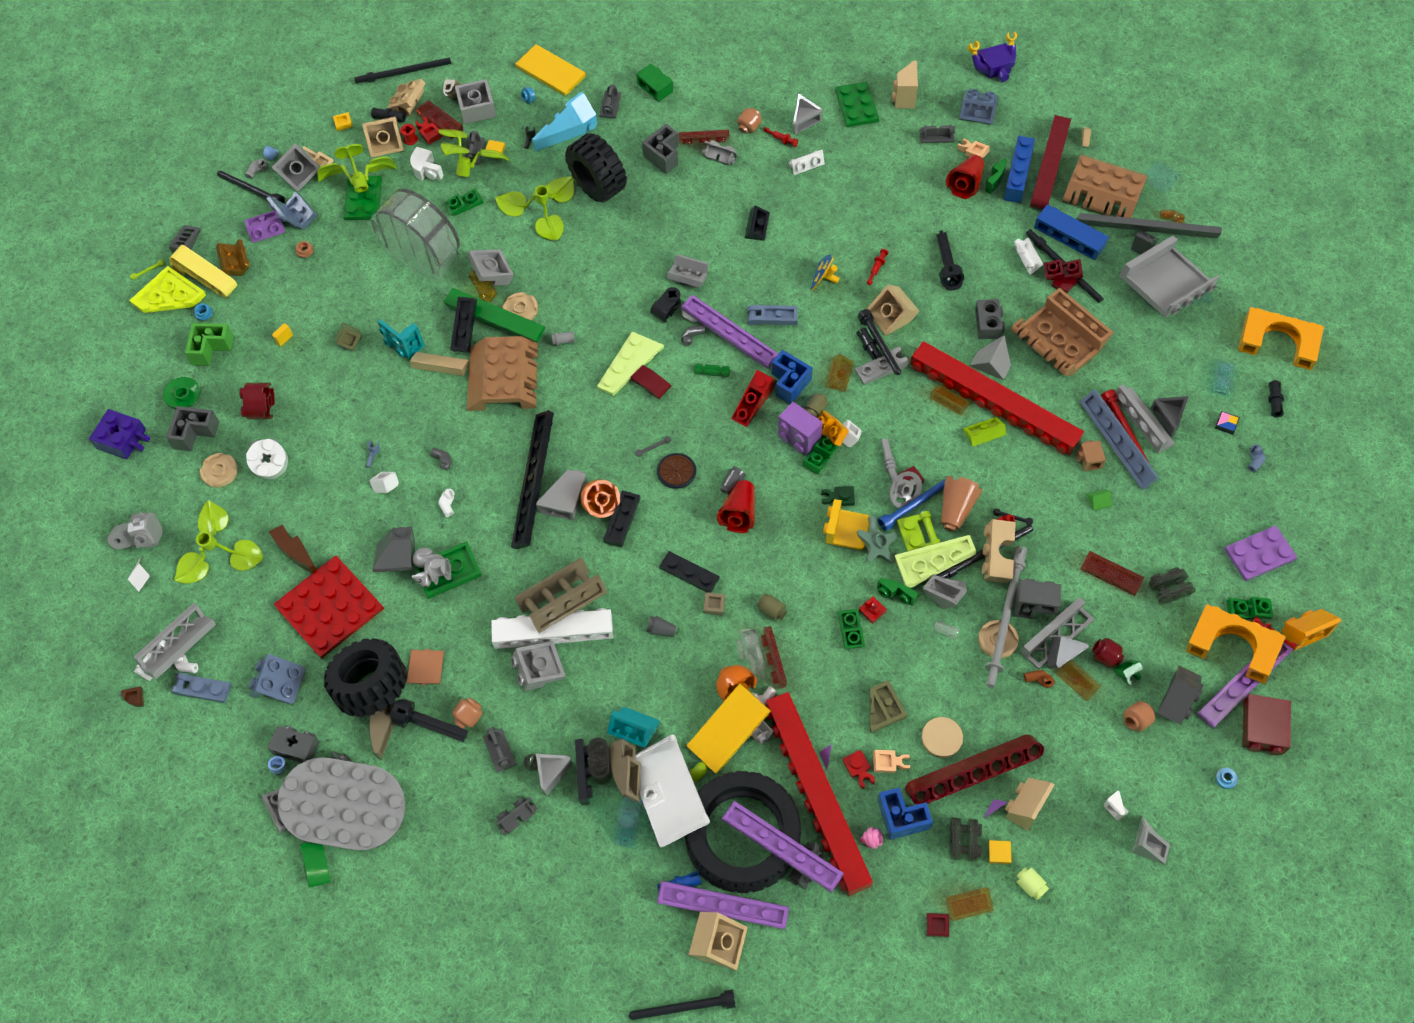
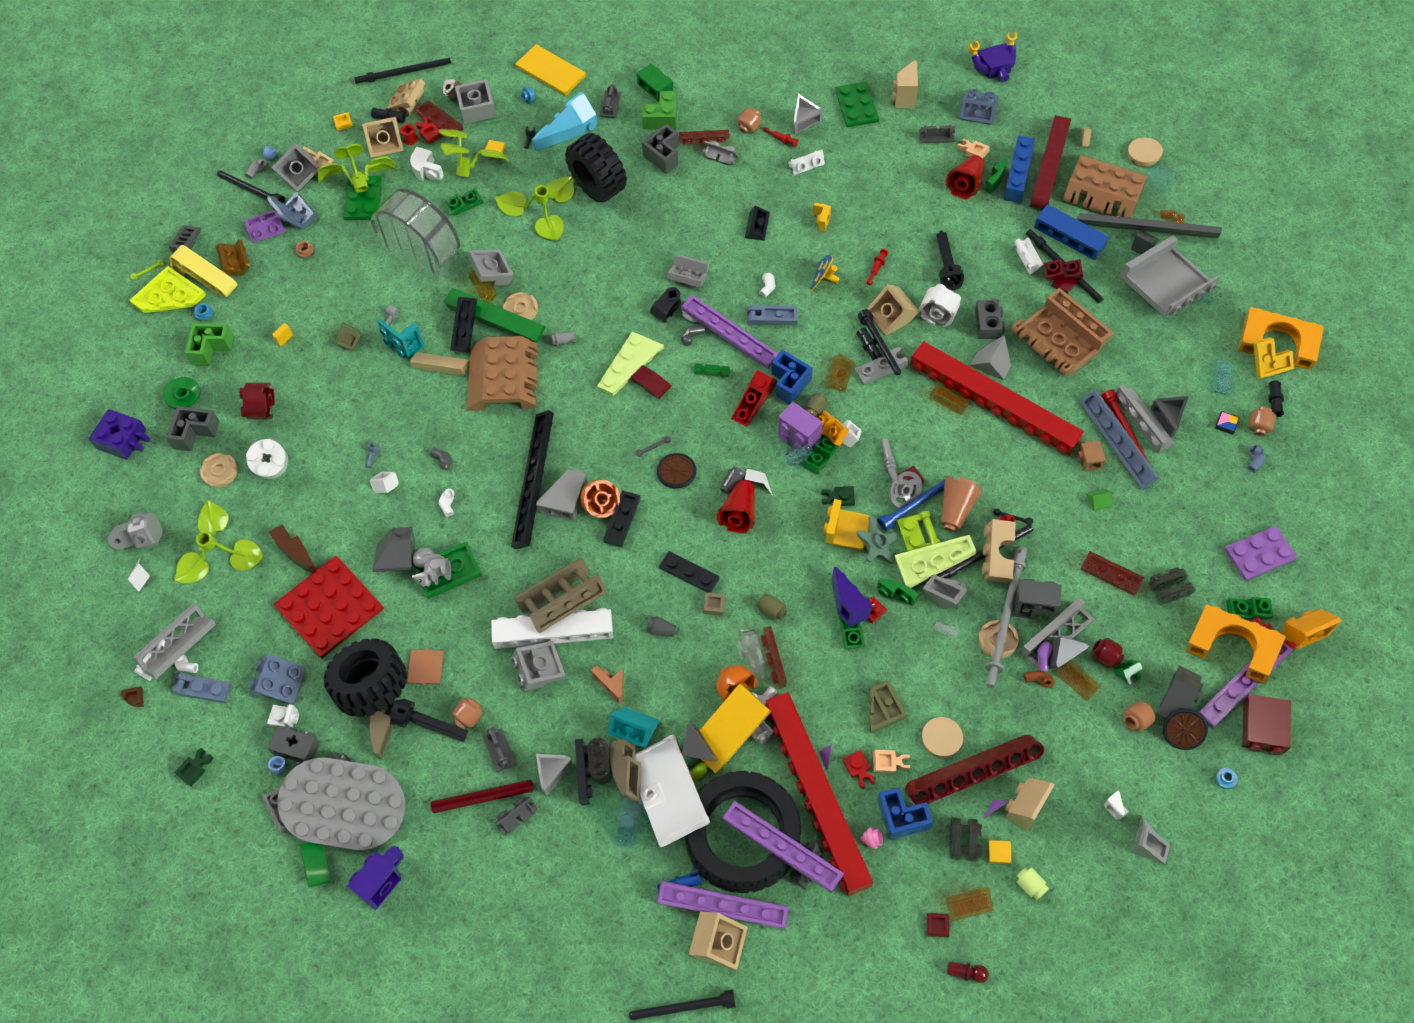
dark grey hinge [464,130,485,165] -> none
clear smoke hinge [524,754,538,771] -> none
lime slope [963,417,1006,447] -> none
none -> dark green plate [174,748,213,787]
none -> white bracket [267,704,299,728]
none -> dark purple hinge [347,846,404,911]
none -> light grey hand [385,305,399,325]
none -> dark red axle [431,780,534,813]
none -> nougat slope [591,666,624,704]
none -> bright green brick [642,91,677,129]
none -> dark grey slope [682,723,718,762]
none -> white sticker [745,469,773,496]
none -> white arm [759,273,776,298]
none -> clear light blue cone [785,445,812,466]
none -> yellow bracket [813,203,831,232]
none -> dark purple slope [831,567,872,627]
none -> white brick [919,284,961,327]
none -> dark red axle [947,962,989,983]
none -> medium lavender arm [1037,642,1053,671]
none -> tan tile [1127,137,1163,167]
none -> reddish brown wheel [1162,709,1208,750]
none -> nougat head [1248,407,1276,436]
none -> yellow plate [1253,337,1294,378]

